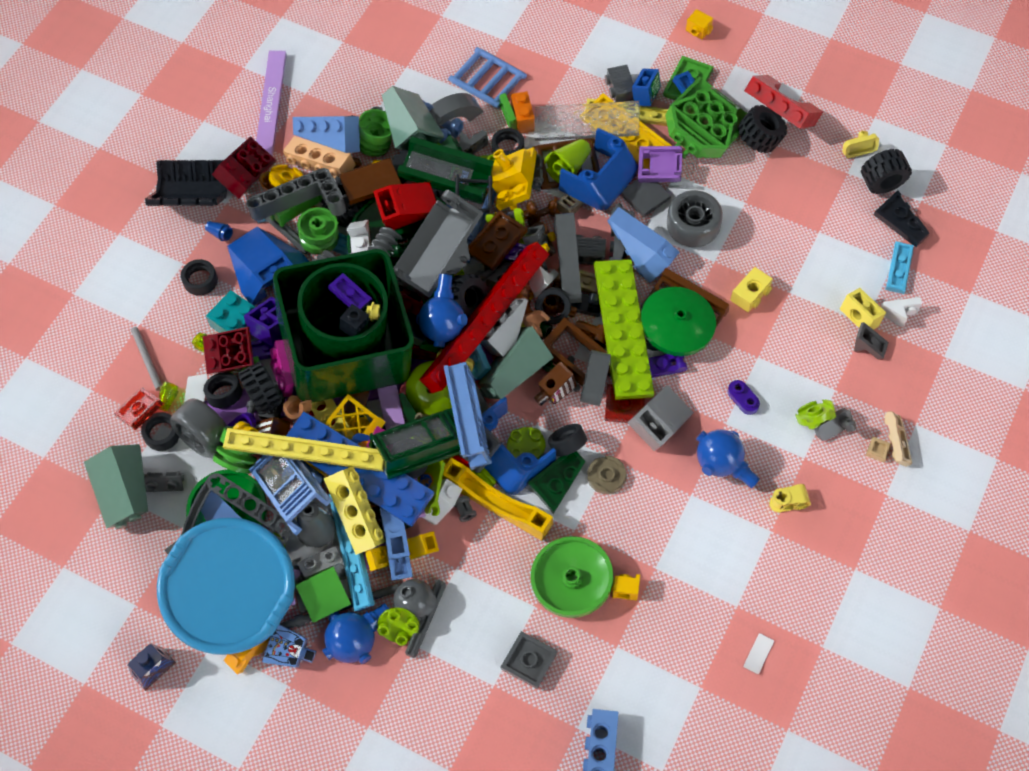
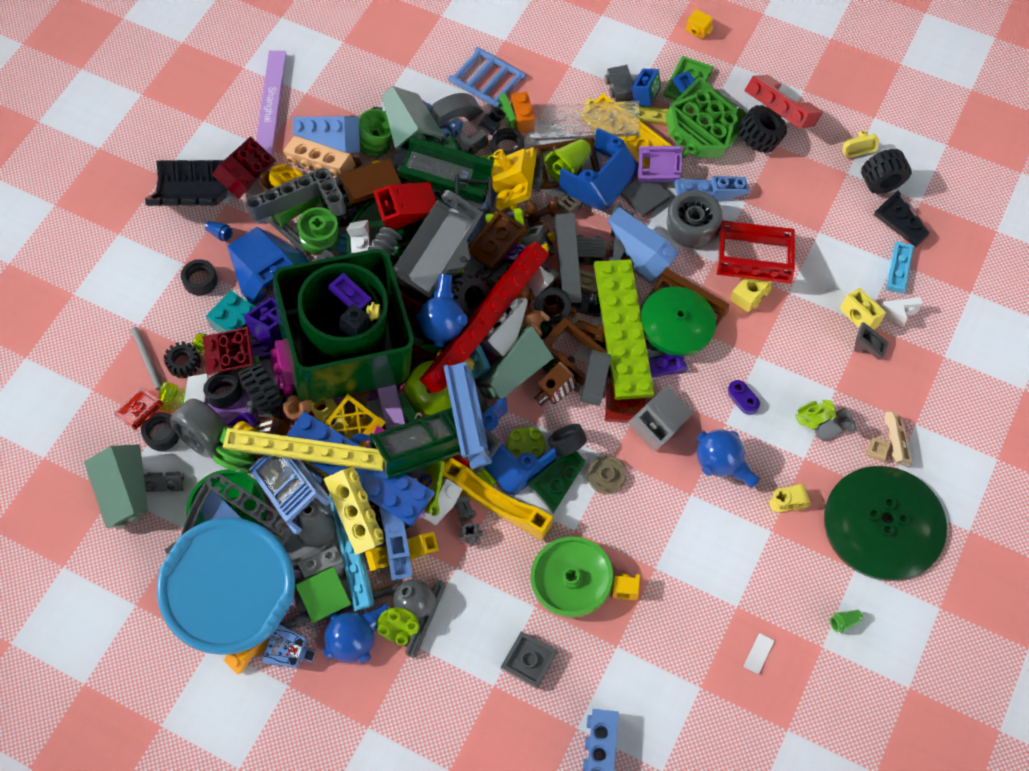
dark blue torso [127,643,176,691] -> none
none -> black tyre [164,341,201,378]
none -> dark grey gear [458,520,483,547]
none -> black piece [478,107,506,136]
none -> medium blue slope [674,176,749,201]
none -> red window [716,220,795,284]
none -> dark green dish [824,466,947,581]
none -> bright green cone [830,609,863,633]

